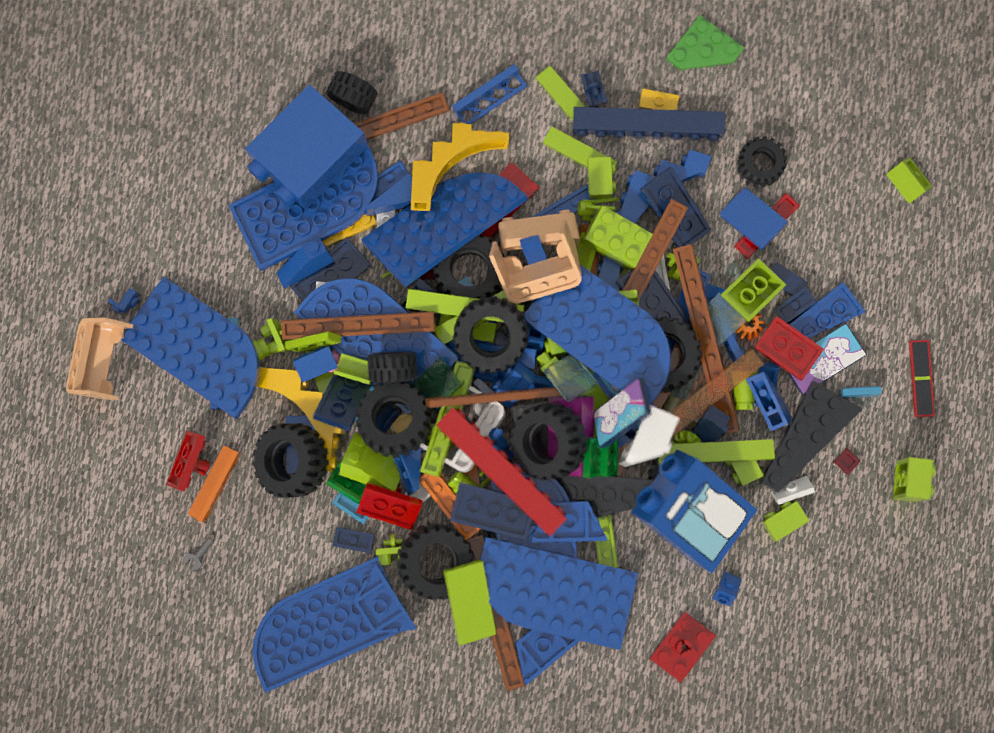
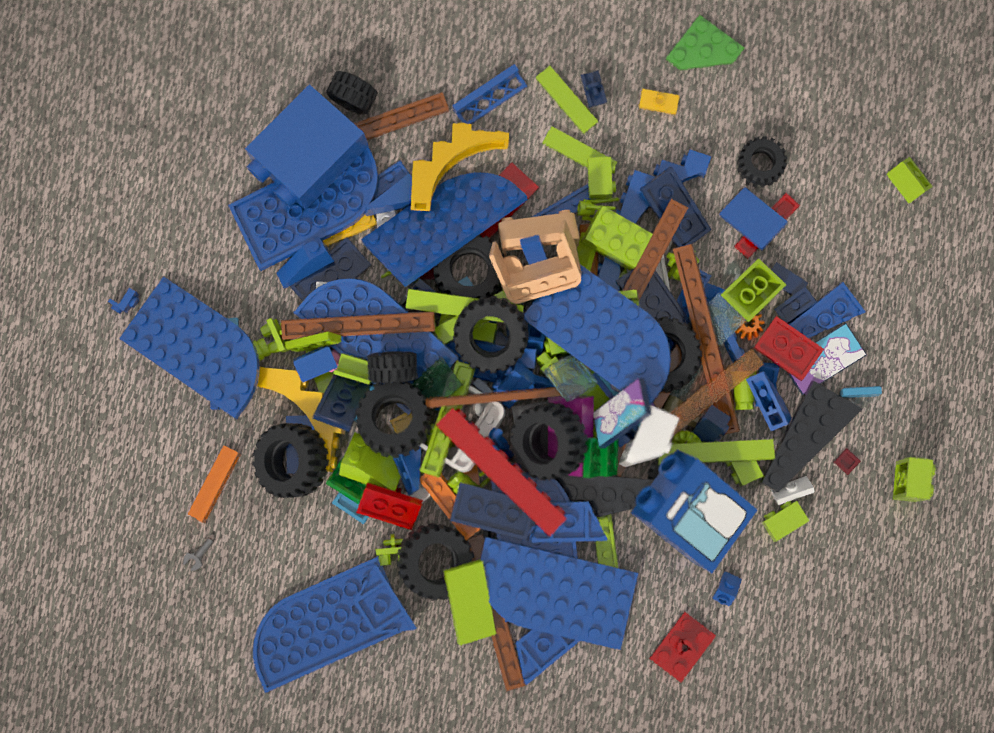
light nougat windscreen [66,318,133,400] -> none
red plate [165,430,210,492] -> none
dark blue plate [332,527,375,554] -> none
dark blue tile [376,404,401,433] -> none
dark blue brick [572,107,725,141] -> none
black tile [909,340,935,417] -> none

